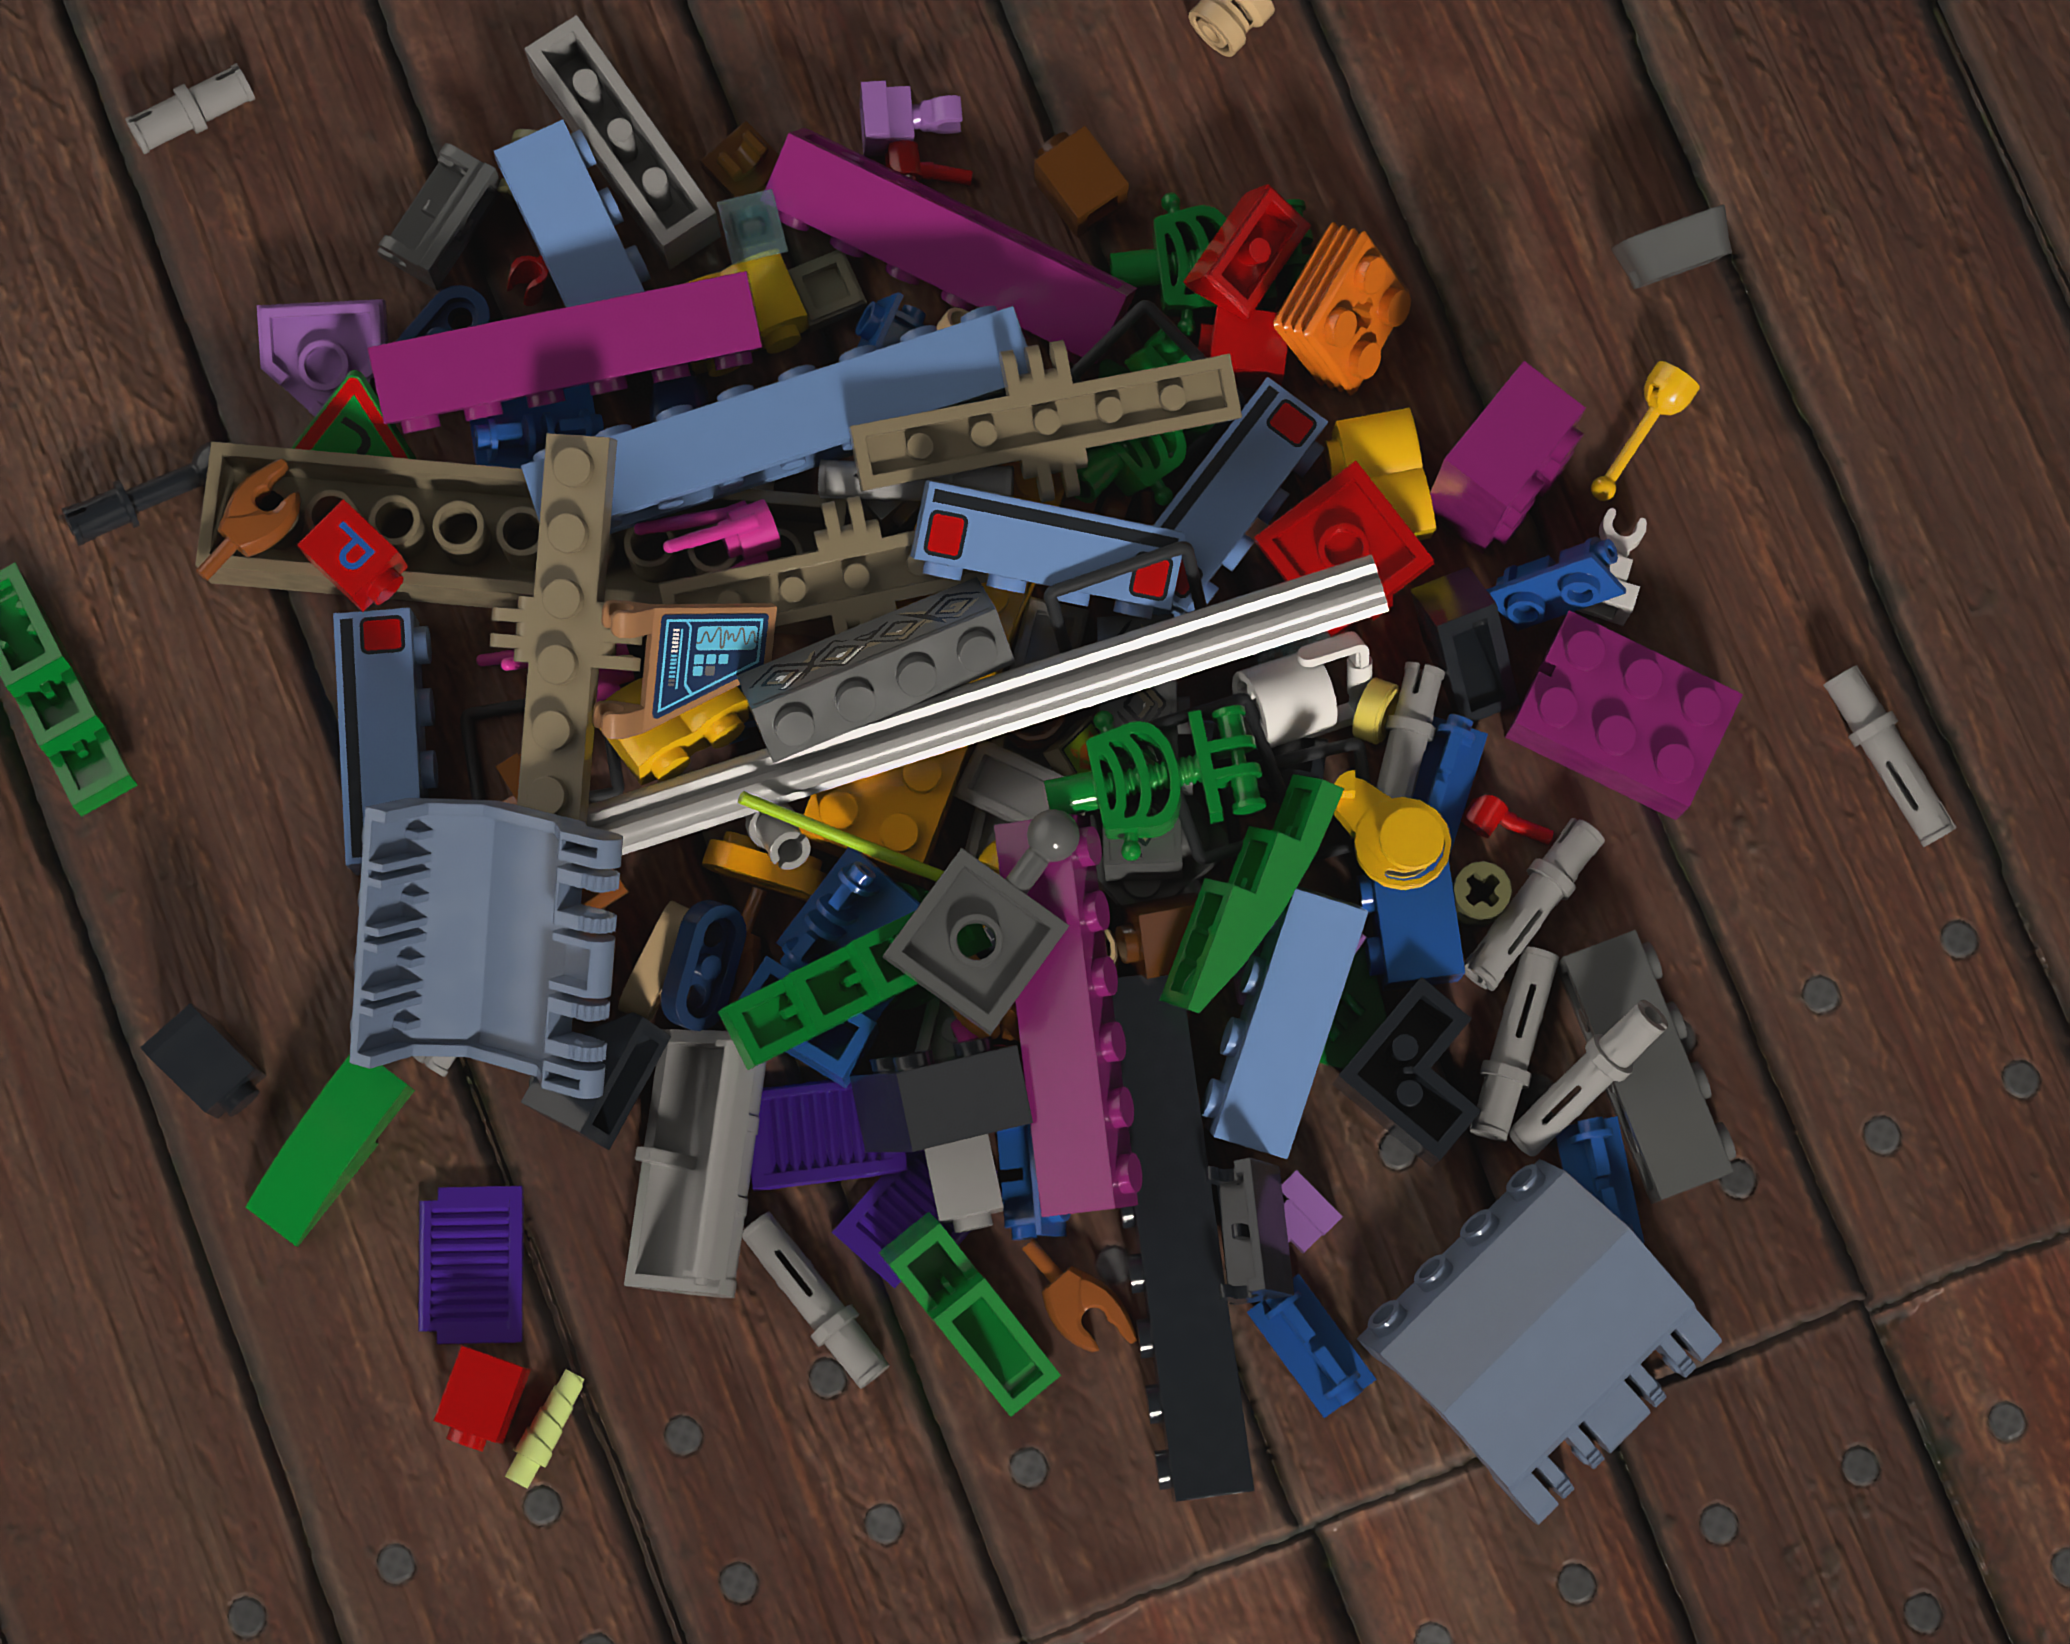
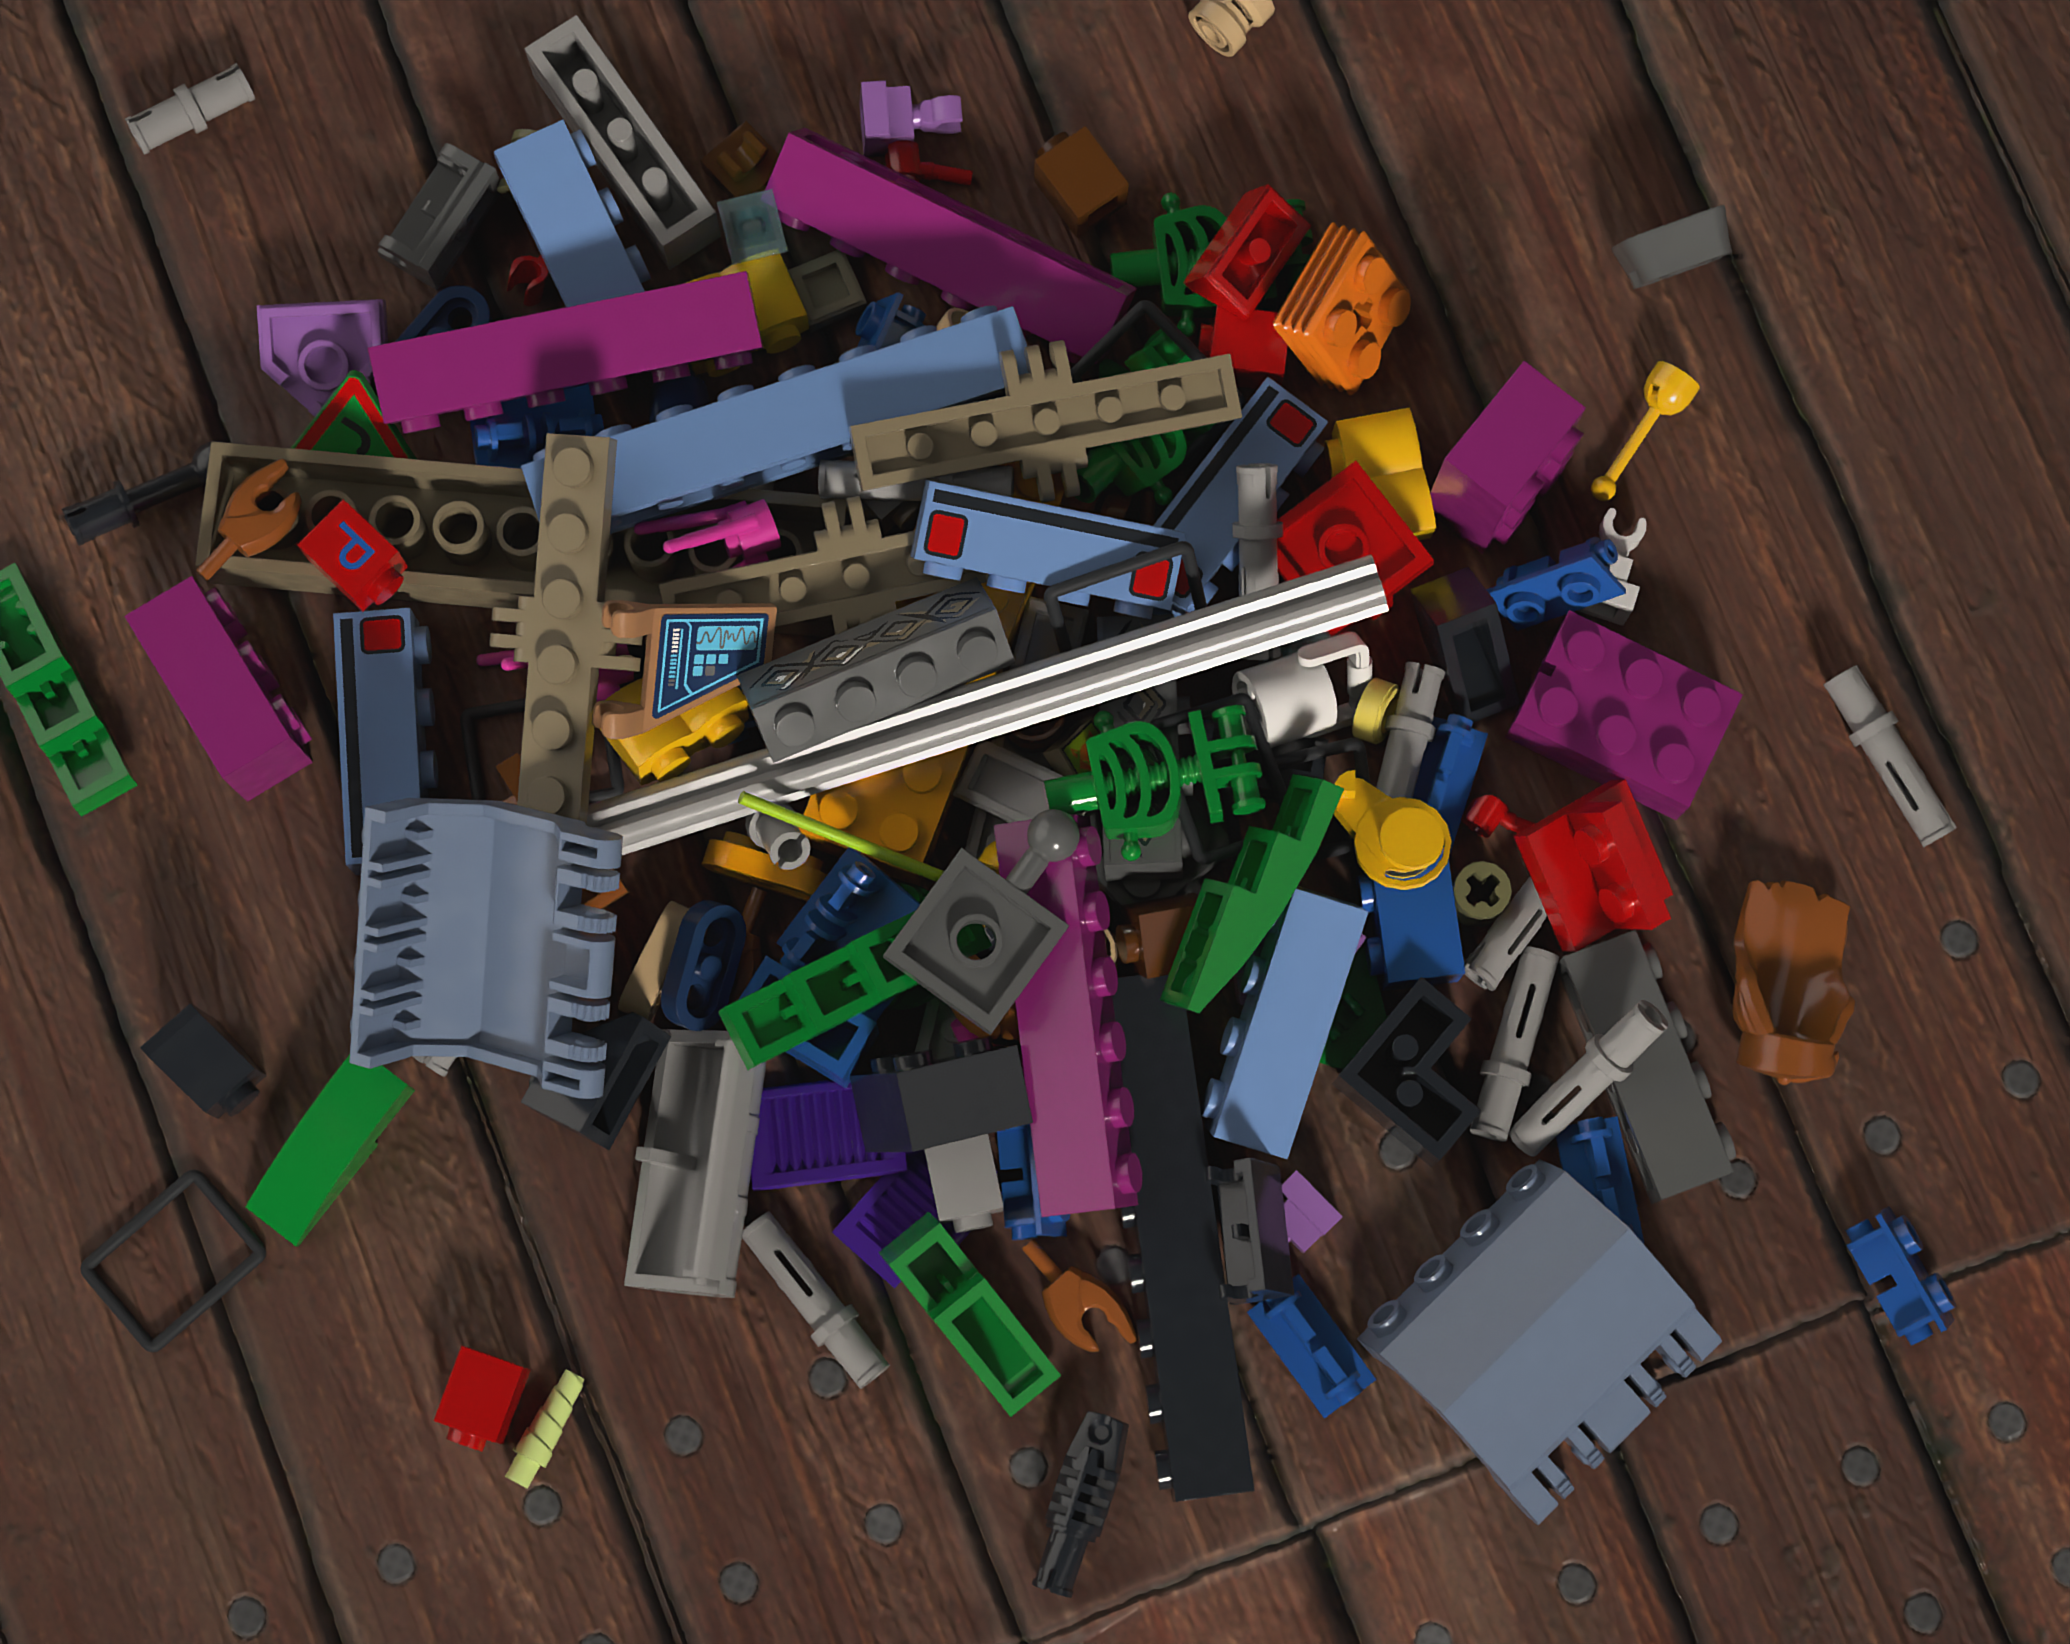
dark purple window [418,1186,524,1344] -> none
none -> black piece [80,1169,266,1352]
none -> magenta piece [124,576,313,802]
none -> black hinge [1032,1411,1129,1598]
none -> light grey pin [1232,463,1283,660]
none -> red bracket [1514,779,1673,952]
none -> dark orange hair [1733,879,1855,1085]
none -> blue hinge [1845,1206,1956,1346]

